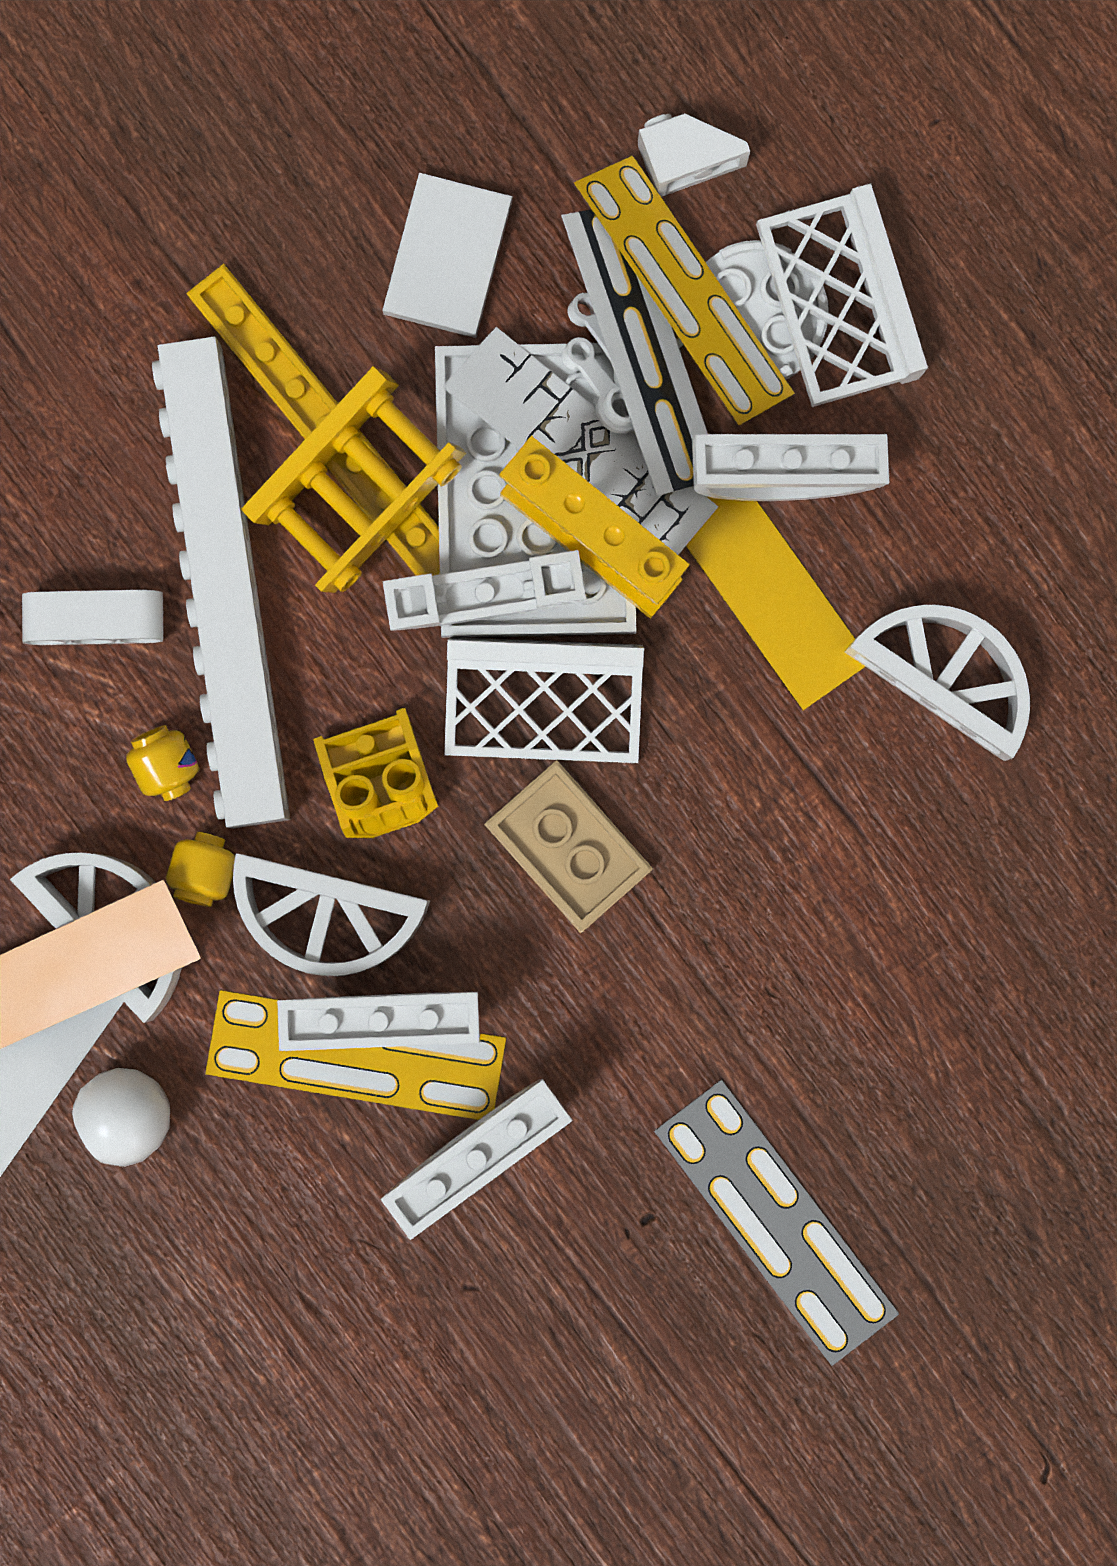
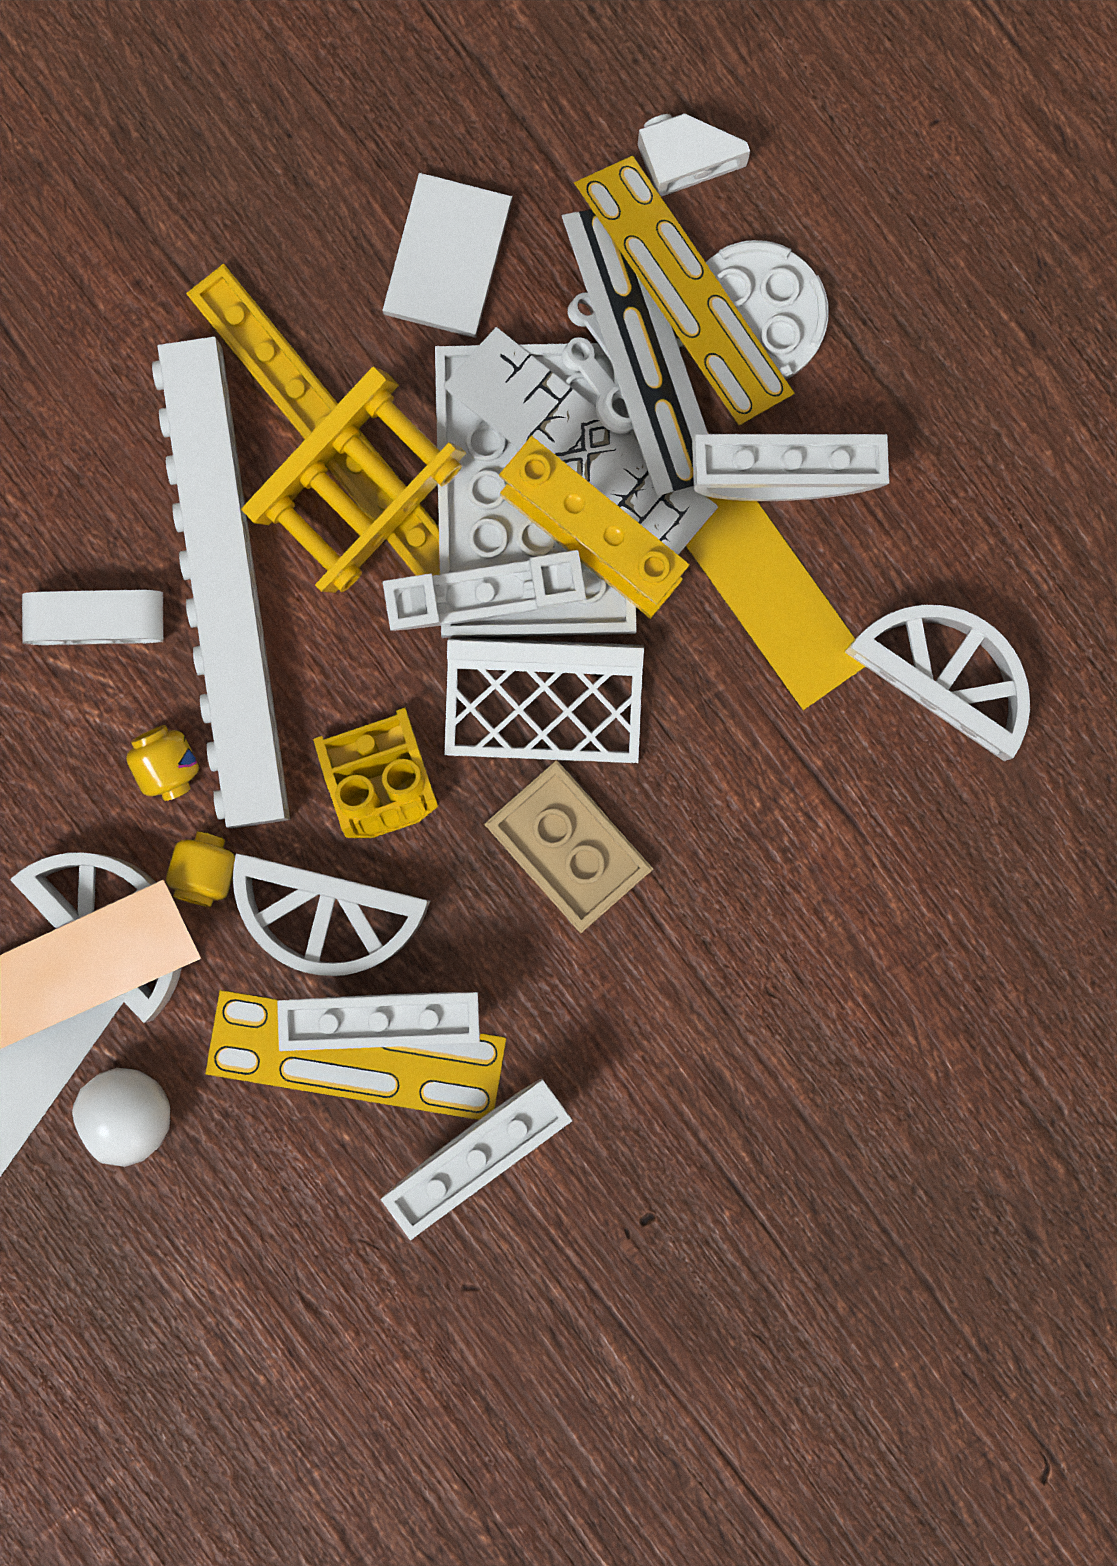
sticker [654,1080,899,1366] -> none
white fence [756,183,928,407] -> none

